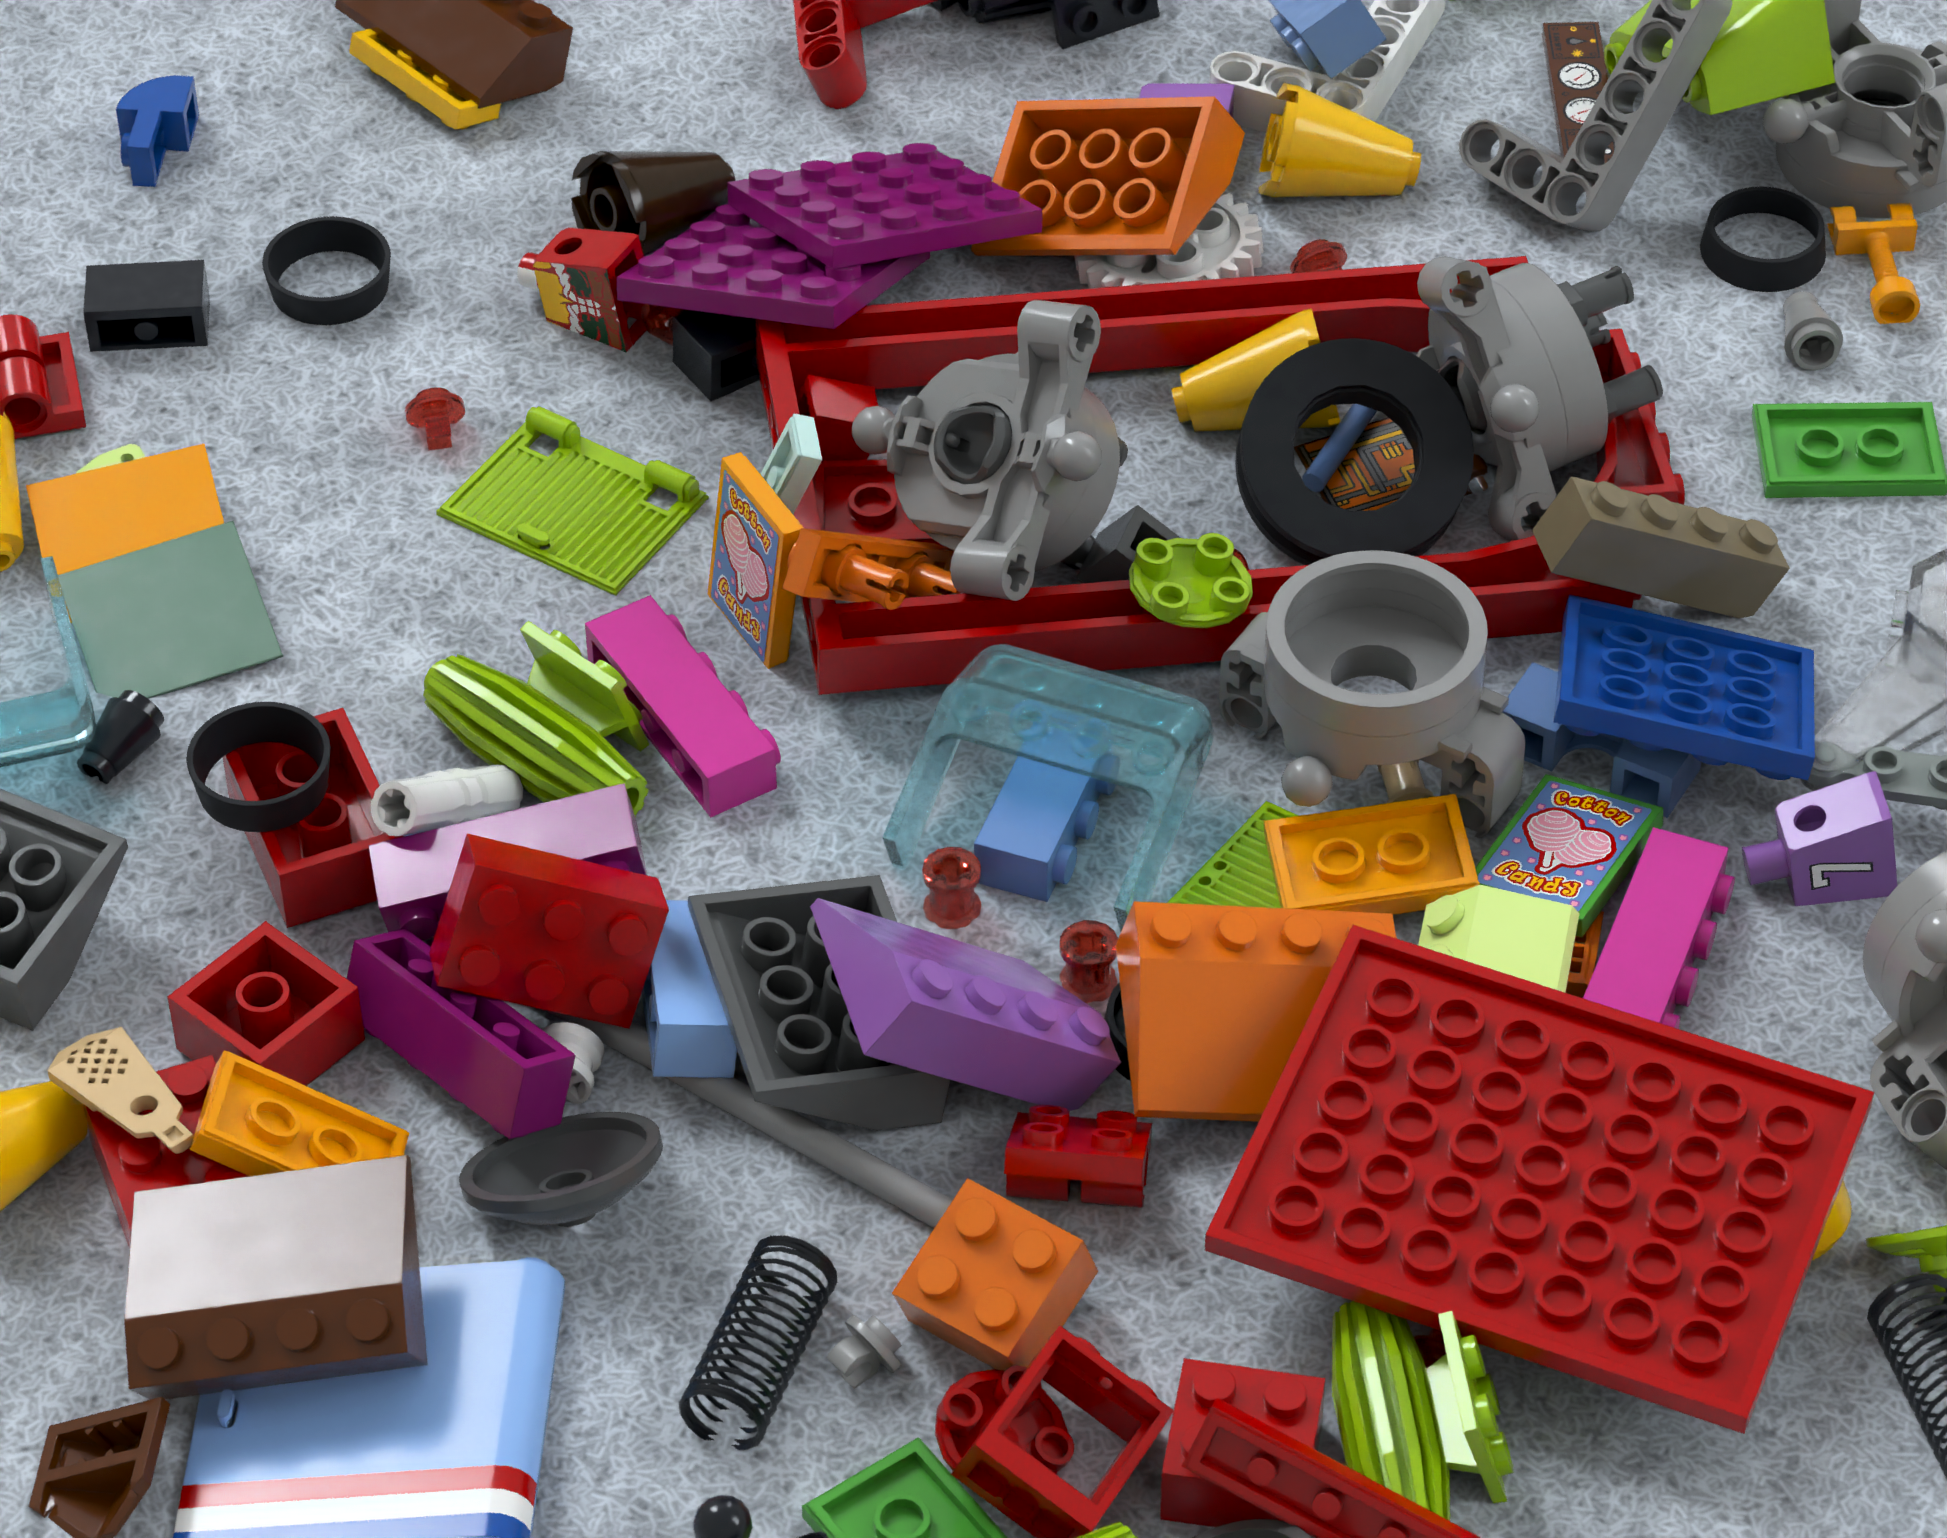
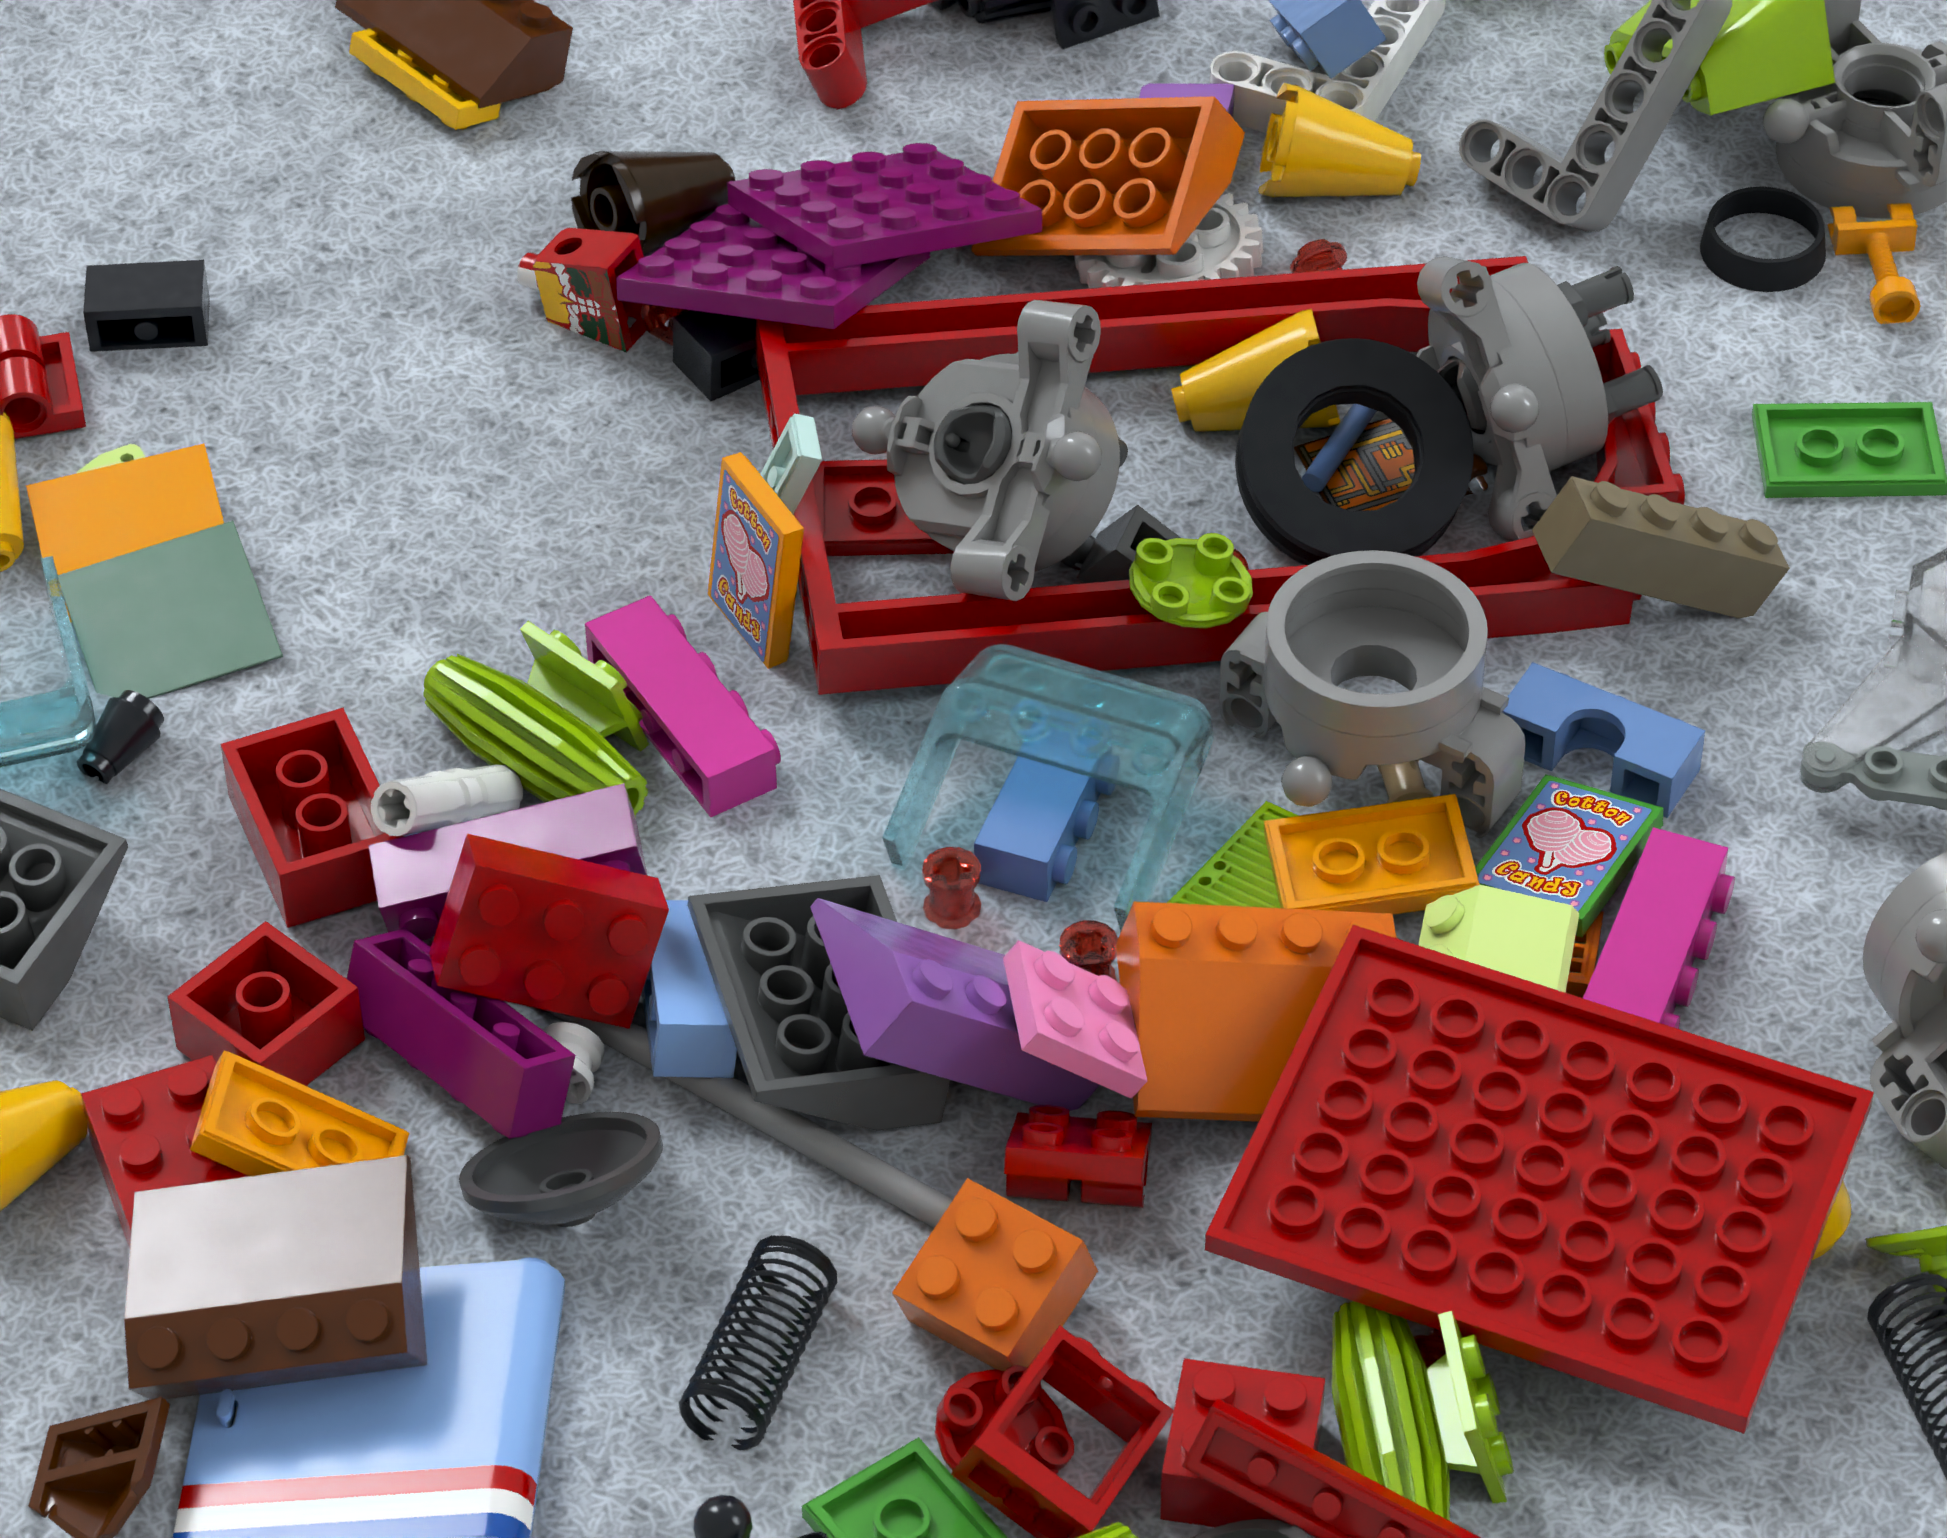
tan piece [47,1027,194,1153] -> none
blue brick [116,75,199,187] -> none
black tyre [186,702,331,832] -> none
black tyre [262,216,391,325] -> none
clear red plate [405,387,465,450] -> none
lime window [436,406,709,596] -> none
orange plate [782,528,960,610] -> none
red brick [797,374,878,461] -> none
light grey plate [827,1315,902,1389] -> none
reddish brown tile [1542,22,1615,163] -> none
blue plate [1553,594,1815,781] -> none
medium lavender torso [1742,771,1897,906] -> none
light grey cone [1783,291,1843,370] -> none
none -> bright pink plate [1003,940,1147,1099]

